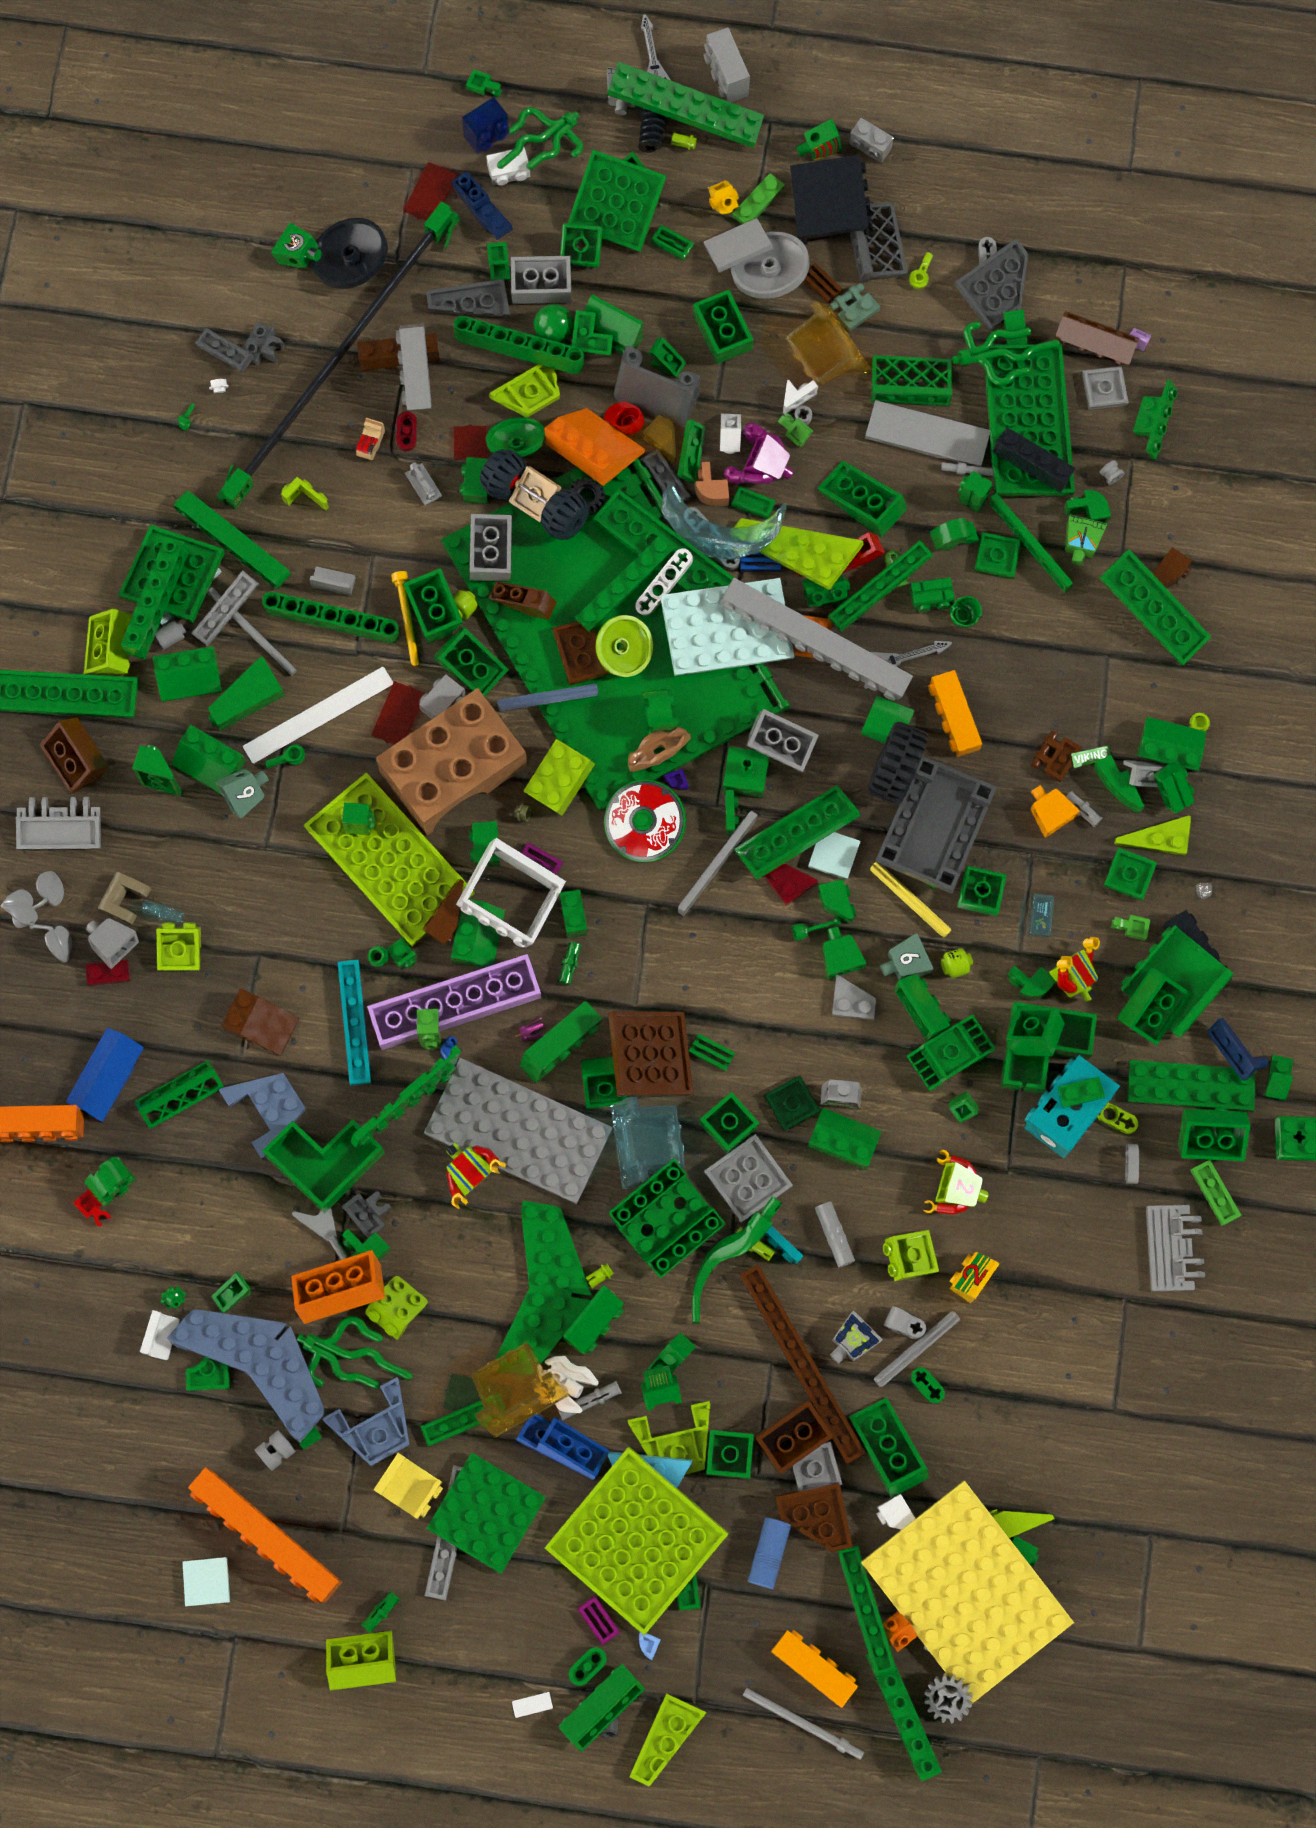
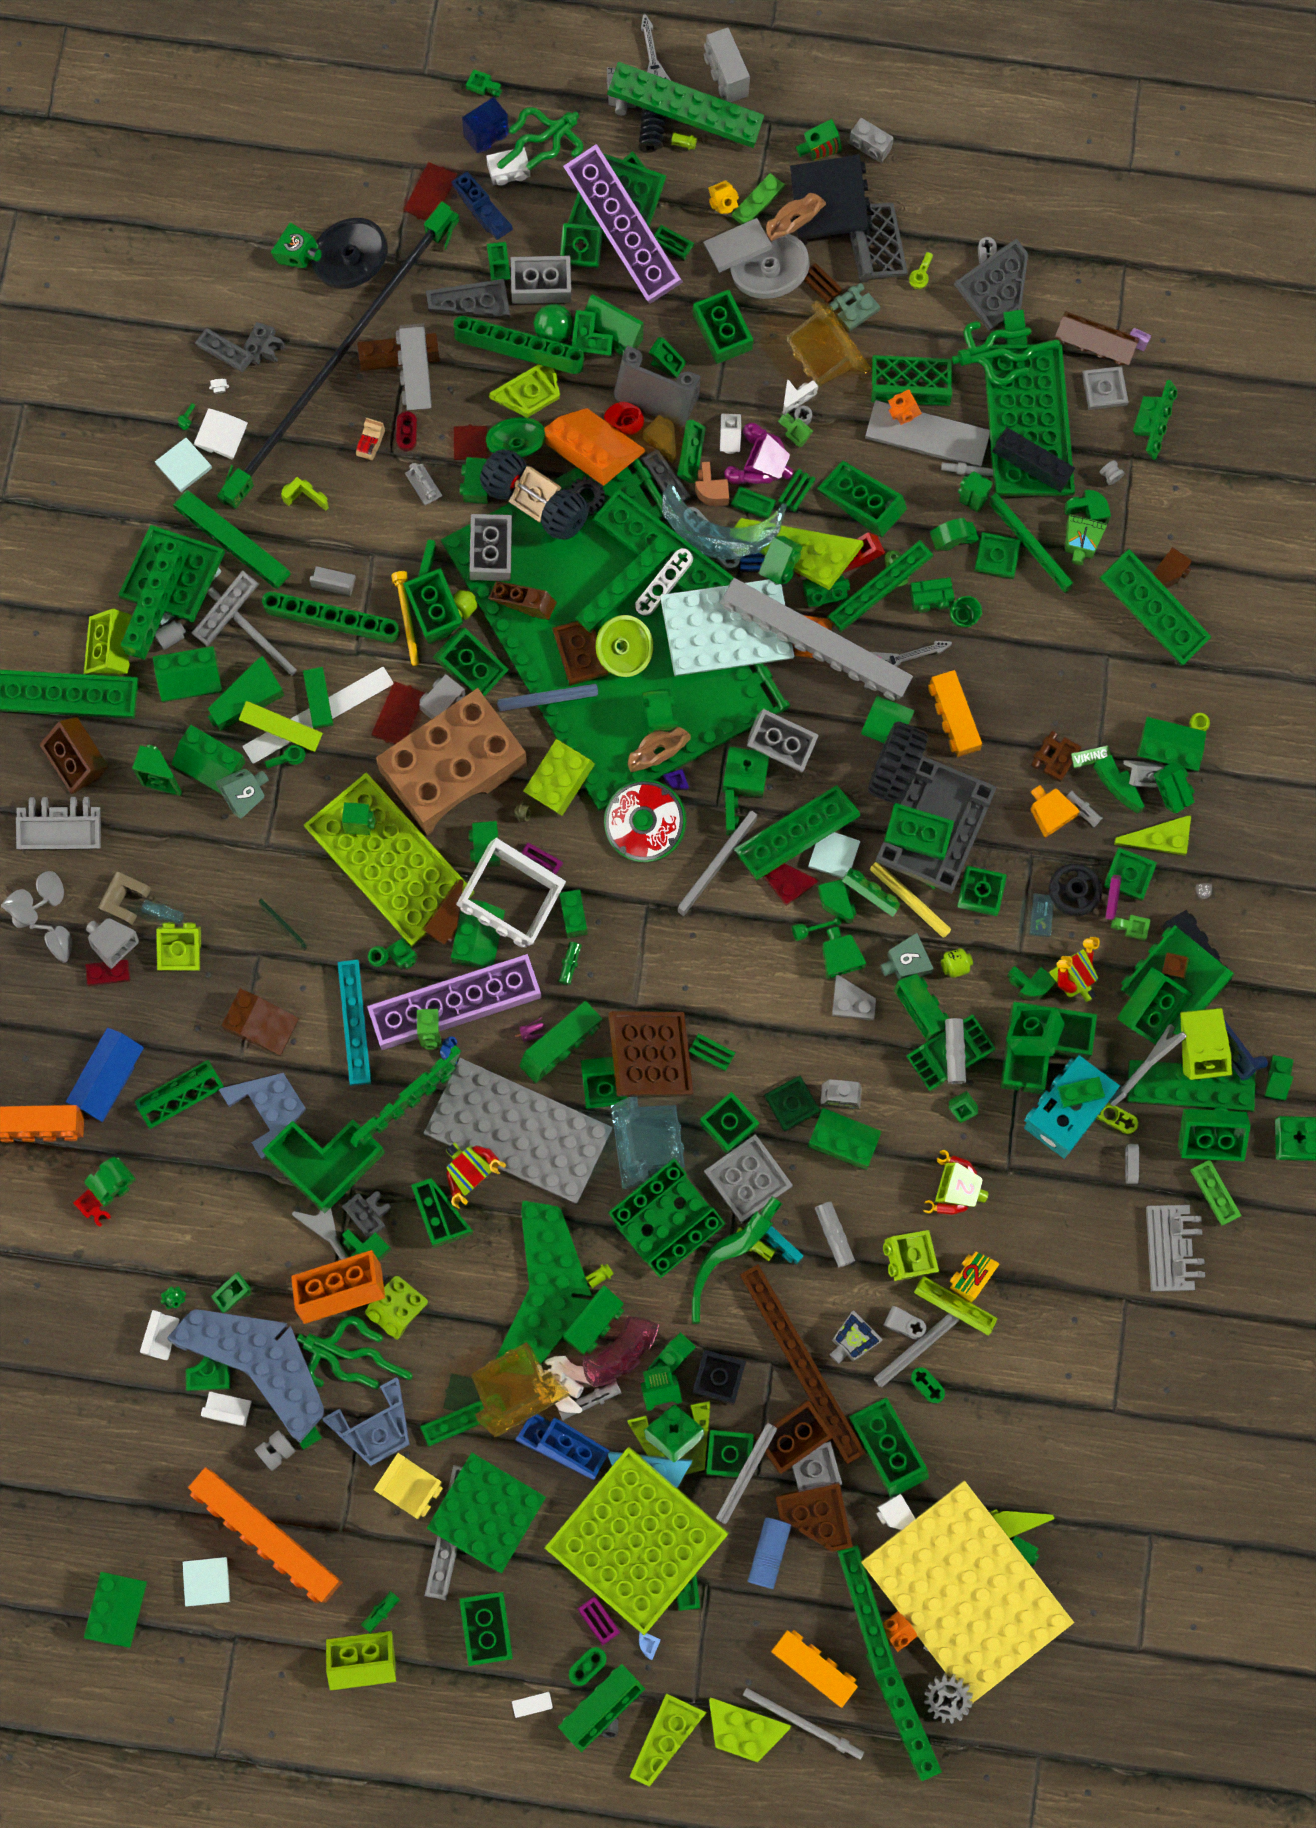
none -> green slope [84,1572,147,1648]
none -> light aqua tile [155,438,212,492]
none -> white slope [193,409,248,460]
none -> white panel [201,1392,252,1427]
none -> lime tile [239,701,323,752]
none -> clear green piece [258,898,307,951]
none -> green tile [303,667,334,729]
none -> green wedge [411,1178,473,1249]
none -> green tile [418,539,437,577]
none -> green brick [459,1592,513,1666]
none -> lavender brick [563,144,683,304]
none -> clear pink brick [583,1316,659,1387]
none -> green brick [644,1404,705,1462]
none -> black brick [692,1350,746,1406]
none -> lime wing [709,1697,791,1762]
none -> light grey axle [716,1423,777,1524]
none -> green brick [759,536,803,584]
none -> medium nougat piece [766,193,826,242]
none -> green tile [778,469,816,512]
none -> green plate [842,868,900,917]
none -> green plate [884,803,954,861]
none -> orange brick [888,389,922,425]
none -> lime tile [914,1276,998,1336]
none -> light grey axle [945,1018,966,1084]
none -> black wheel [1049,863,1102,916]
none -> magenta tile [1105,875,1122,920]
none -> light grey piece [1110,1024,1187,1106]
none -> reddish brown brick [1162,953,1189,979]
none -> lime slope [1180,1008,1232,1080]

